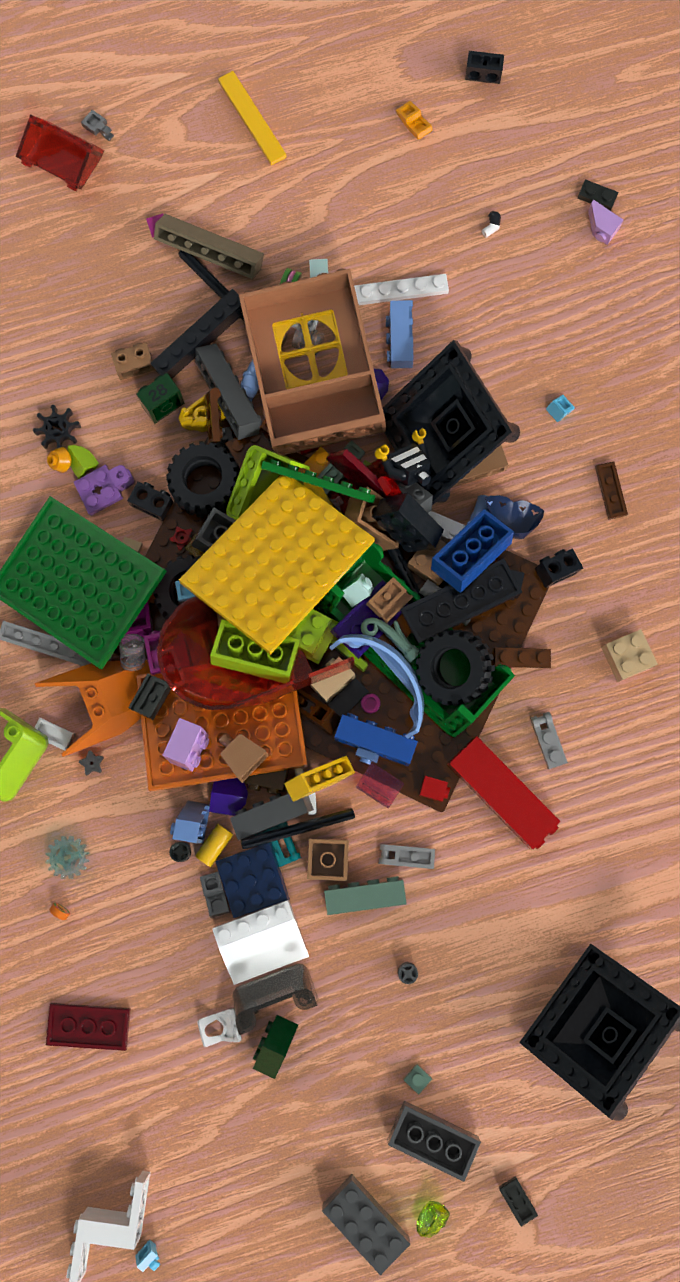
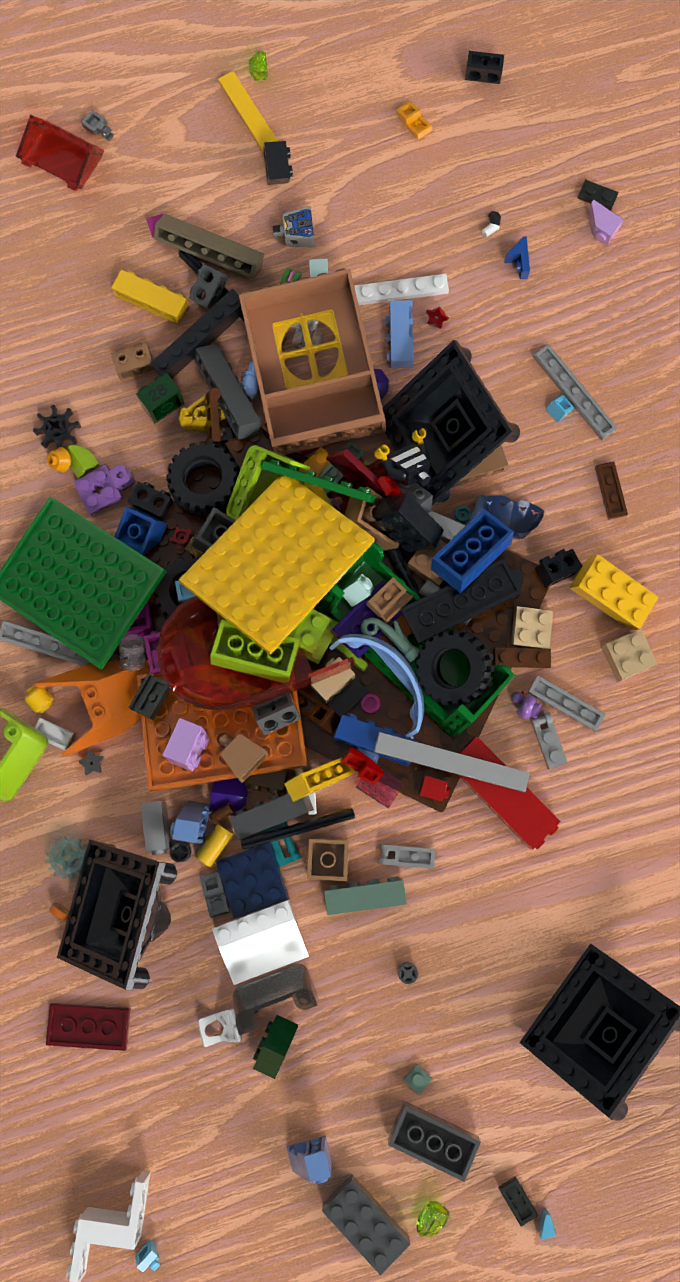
none -> yellow head [25,684,54,714]
none -> black piece [57,839,177,991]
none -> yellow brick [111,269,189,325]
none -> blue slope [114,506,167,556]
none -> light grey brick [141,801,171,855]
none -> dark grey brick [189,264,229,309]
none -> reddish brown pin [209,802,235,824]
none -> clear neon green rock [249,51,268,81]
none -> dark grey brick [251,691,301,735]
none -> black brick [263,141,293,185]
none -> torso [273,206,315,247]
none -> medium blue wedge [287,1136,332,1184]
none -> red slope [341,747,384,785]
none -> light grey tile [373,732,530,792]
none -> red plate [426,307,449,329]
none -> teal plate [454,506,472,524]
none -> blue slope [504,236,530,279]
none -> tan plate [511,606,553,649]
none -> medium lavender animal [511,691,542,719]
none -> light grey plate [528,676,606,732]
none -> light grey tile [533,344,617,441]
none -> medium azure slope [538,1208,556,1240]
none -> yellow brick [570,554,659,630]

